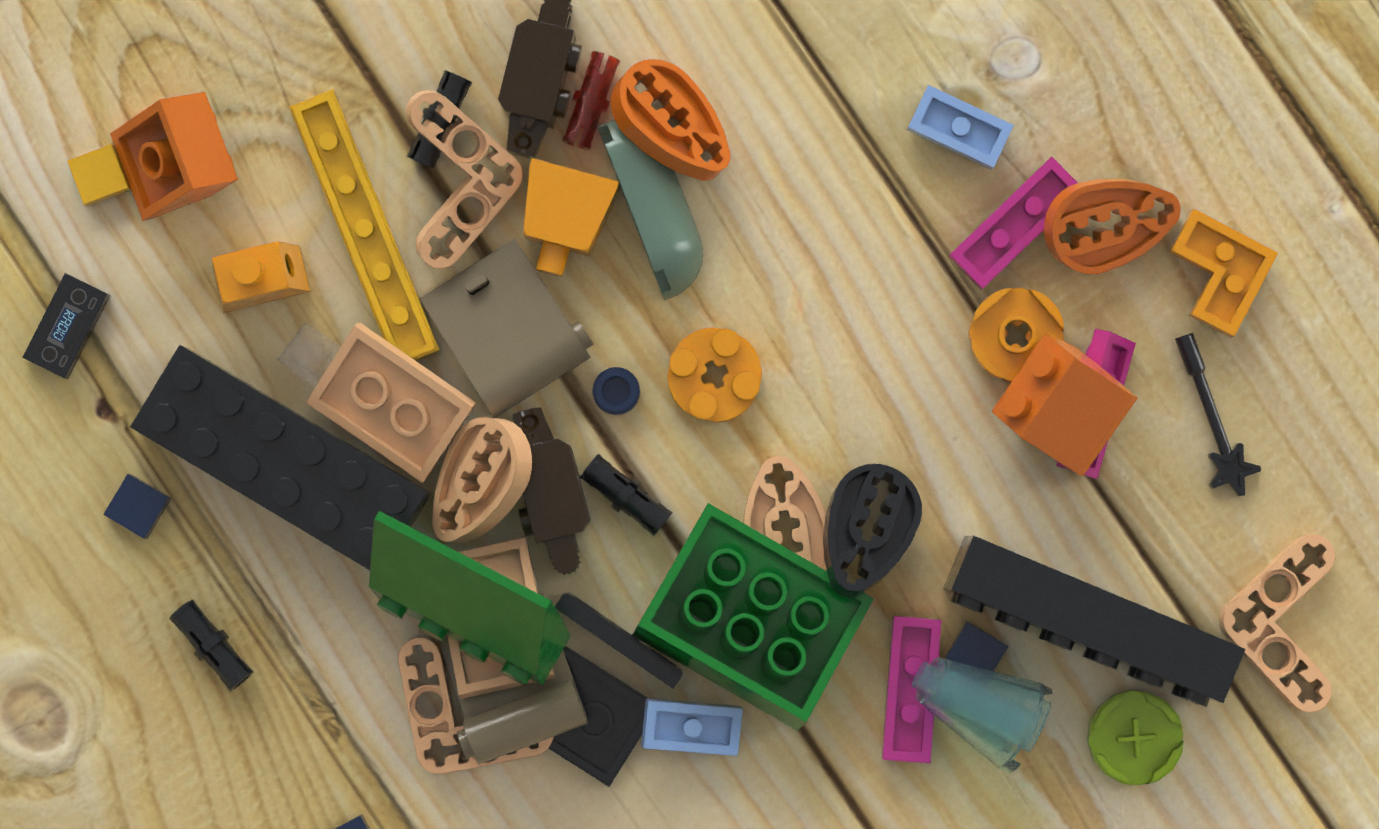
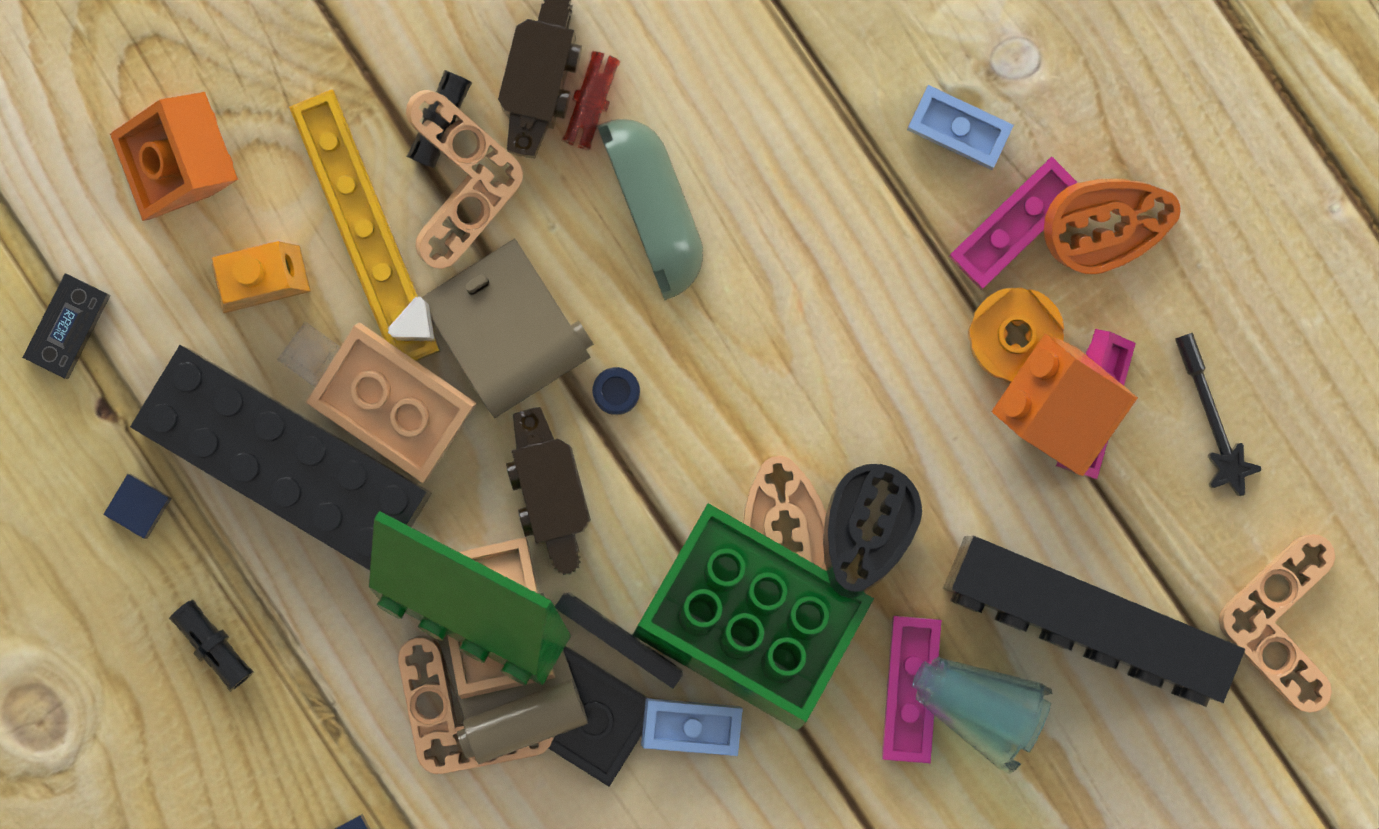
yellow tile [67,144,131,206] -> none
light nougat piece [432,417,532,543] -> none
light orange torso [523,158,620,277] -> none
black pin [579,454,673,536] -> none
orange piece [611,59,731,181] -> none
light orange plate [667,327,762,423] -> none
dark blue tile [942,621,1009,687] -> none
lime tile [1087,690,1184,785] -> none
light orange plate [1169,209,1278,338] -> none
none -> white slope [388,296,435,341]

